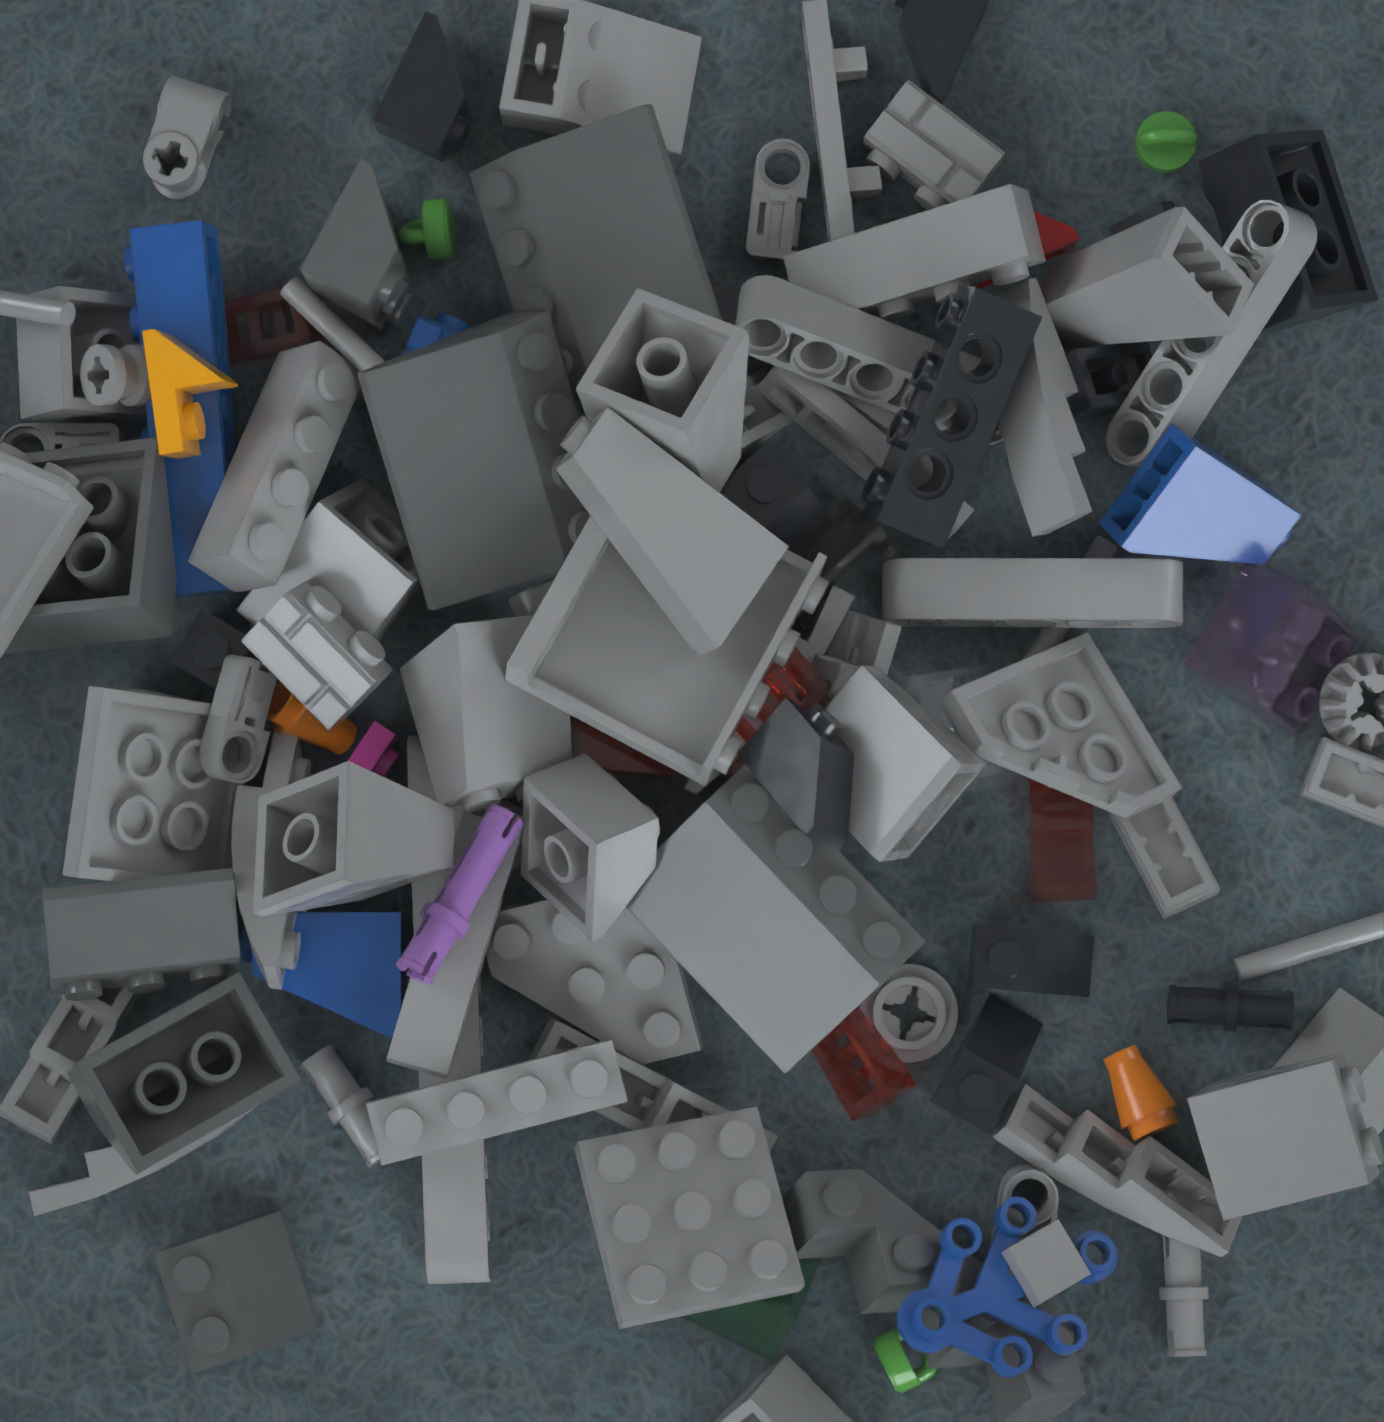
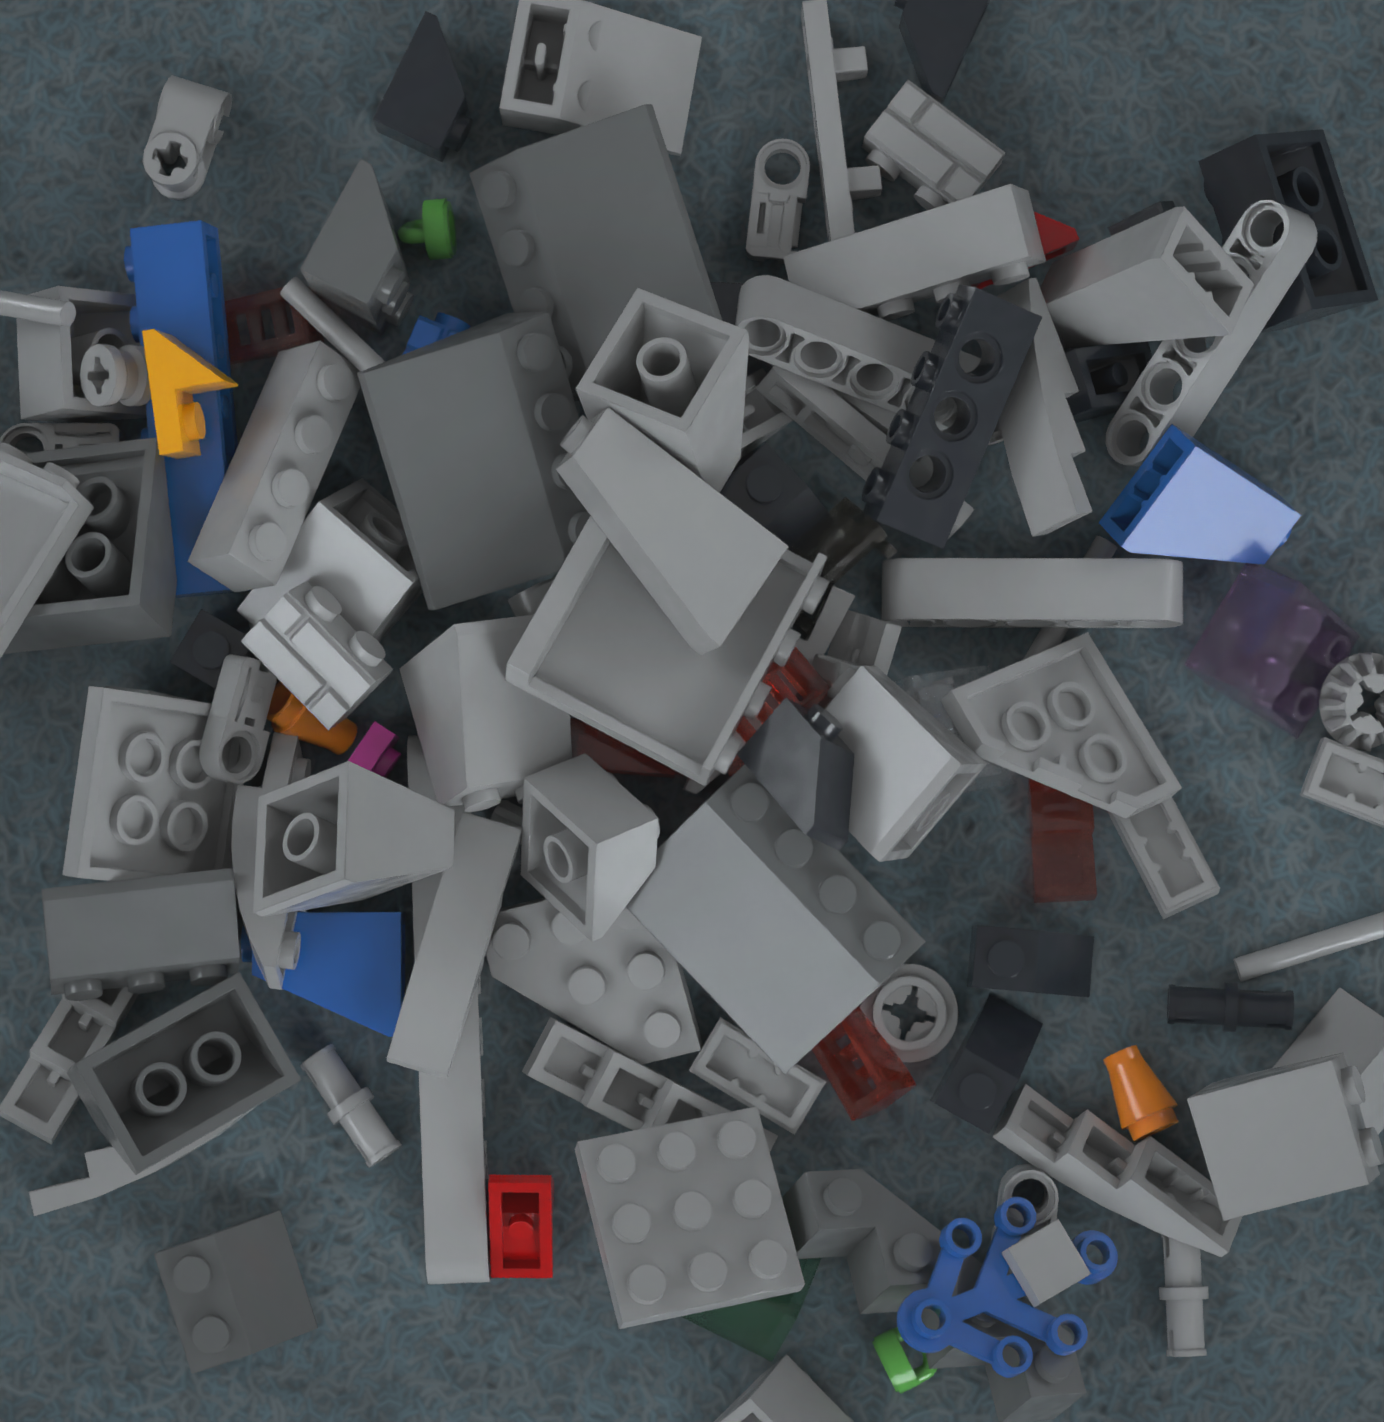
light grey brick [366,1039,628,1166] -> none
medium lavender pin [396,804,524,985] -> none
bright green tile [1134,111,1197,174] -> none
none -> red slope [488,1175,554,1278]
none -> light grey plate [689,1017,826,1135]

